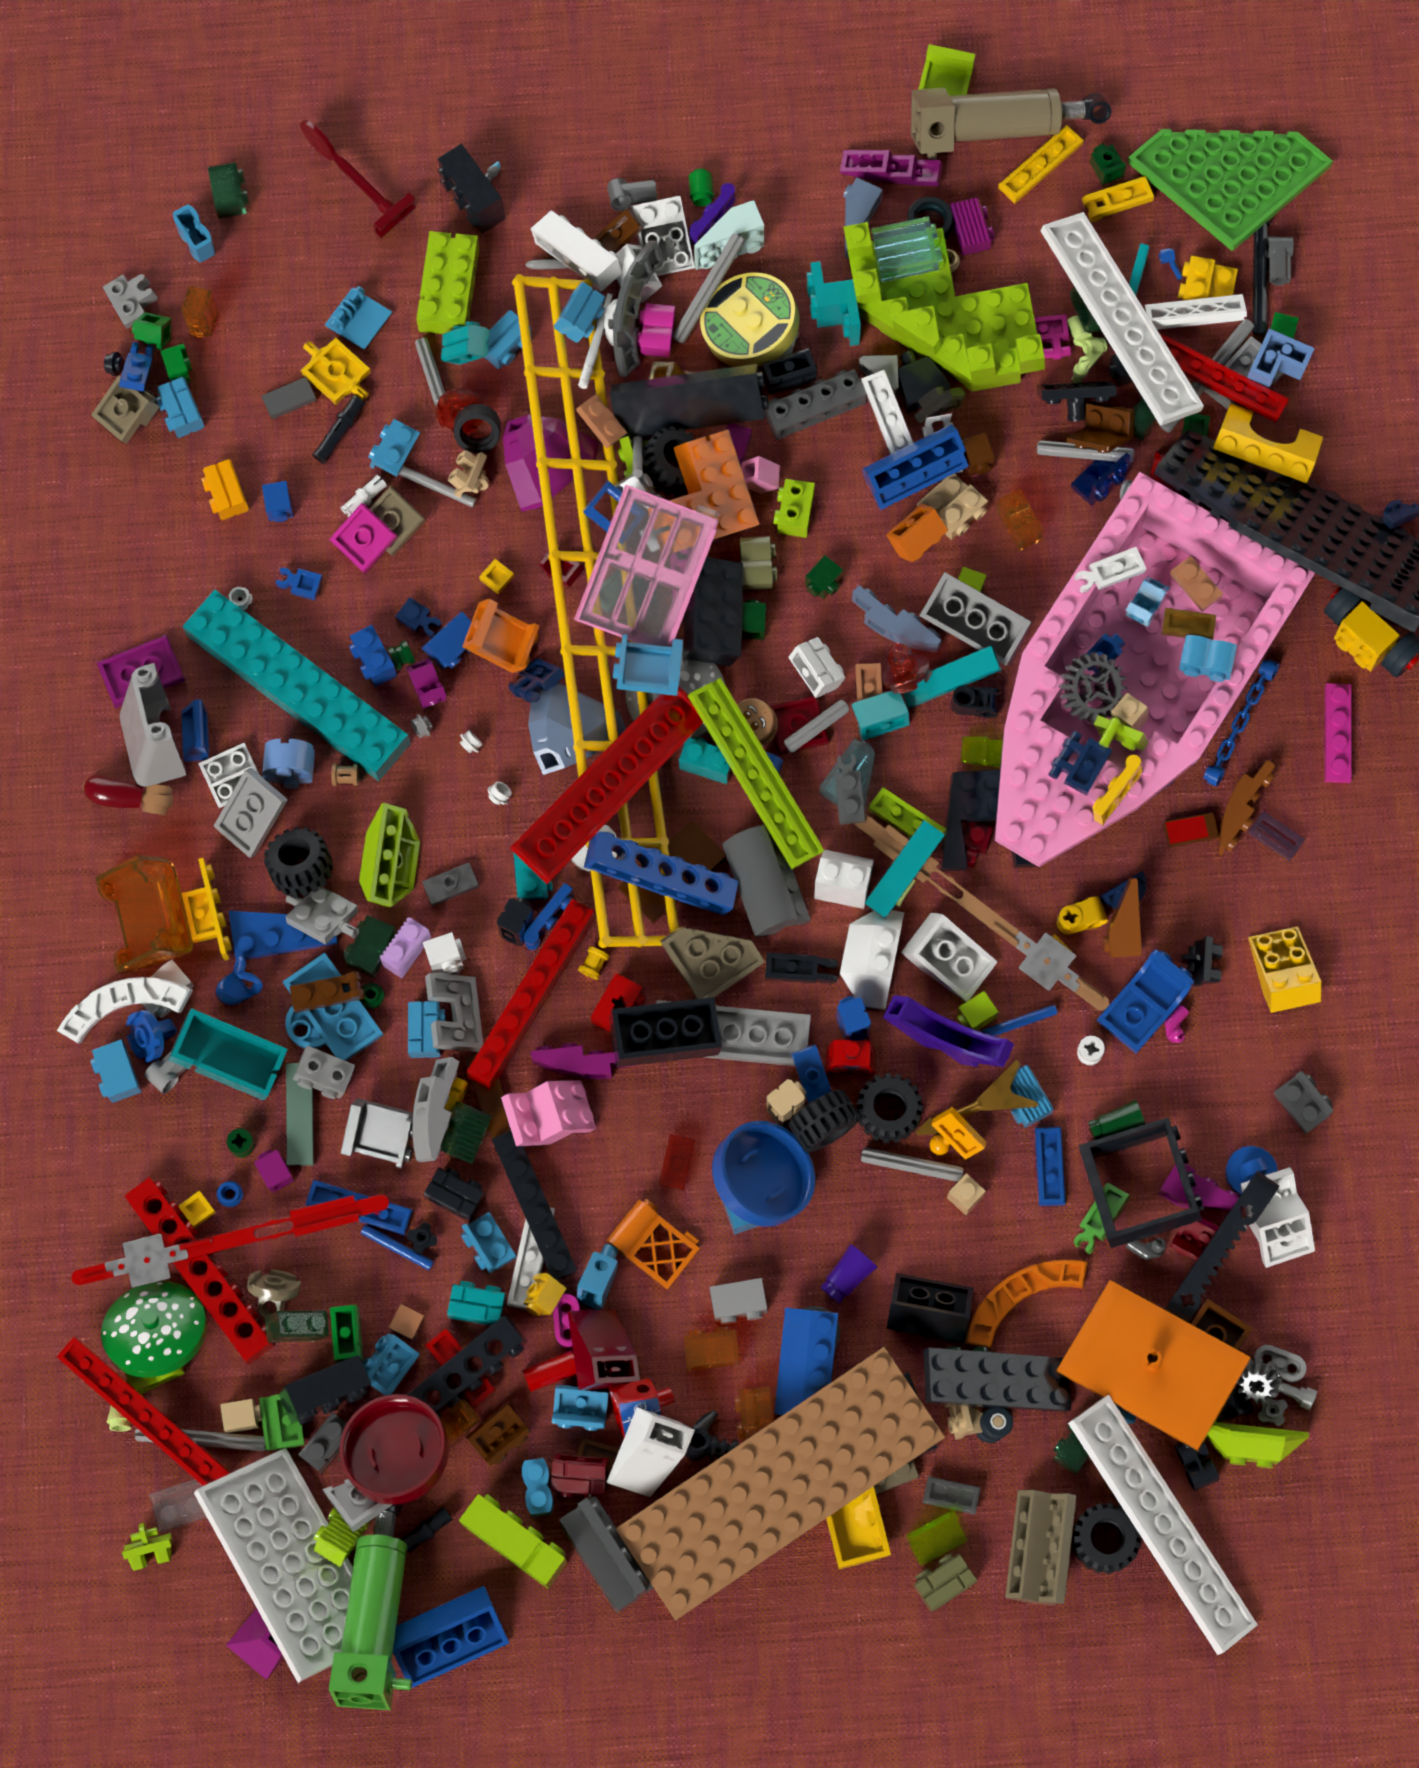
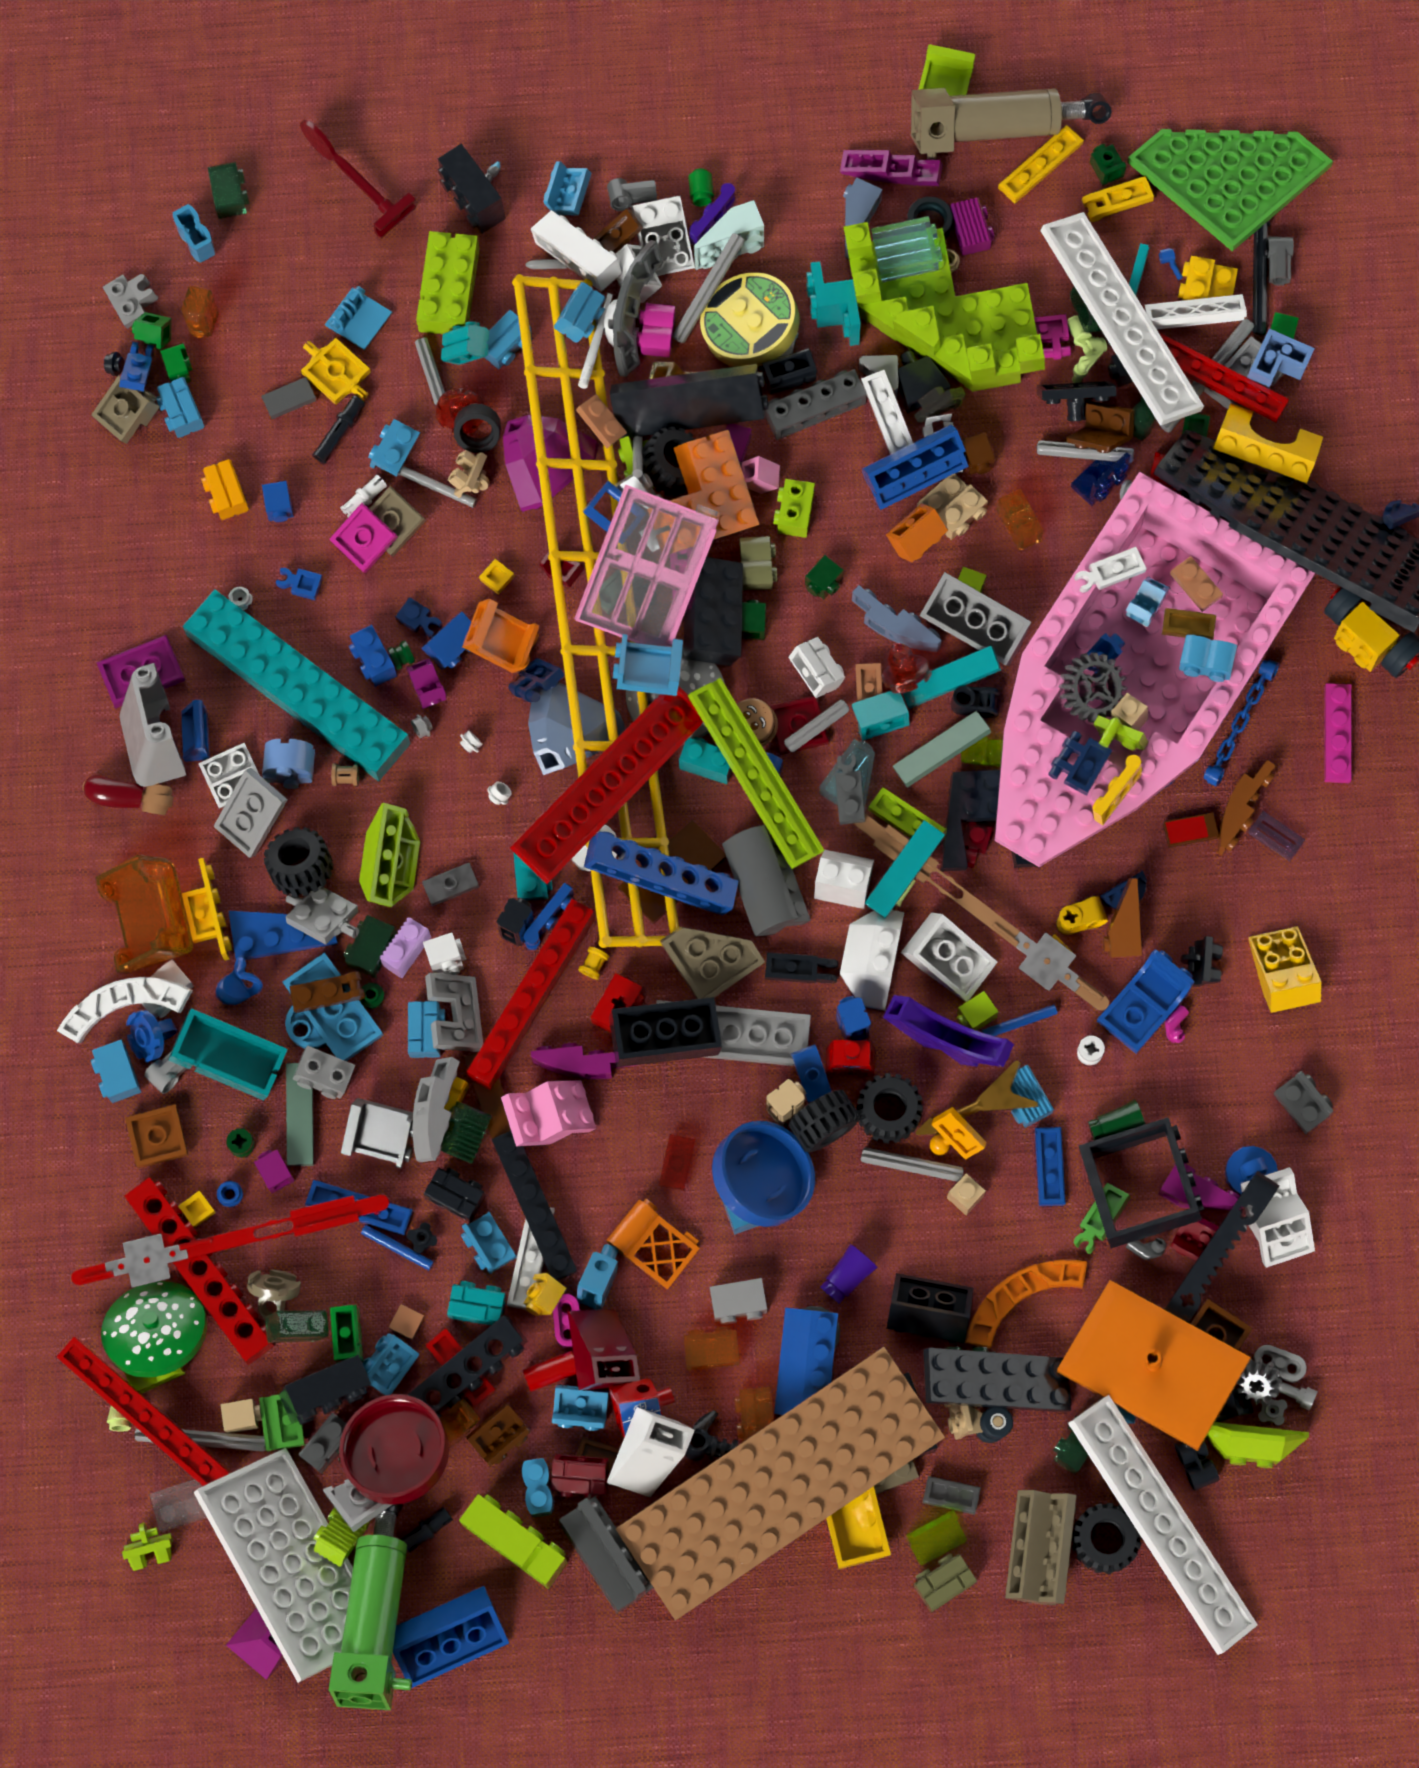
none -> dark orange plate [125,1104,188,1169]
none -> dark azure bracket [543,161,592,215]
none -> sand green tile [893,711,991,788]

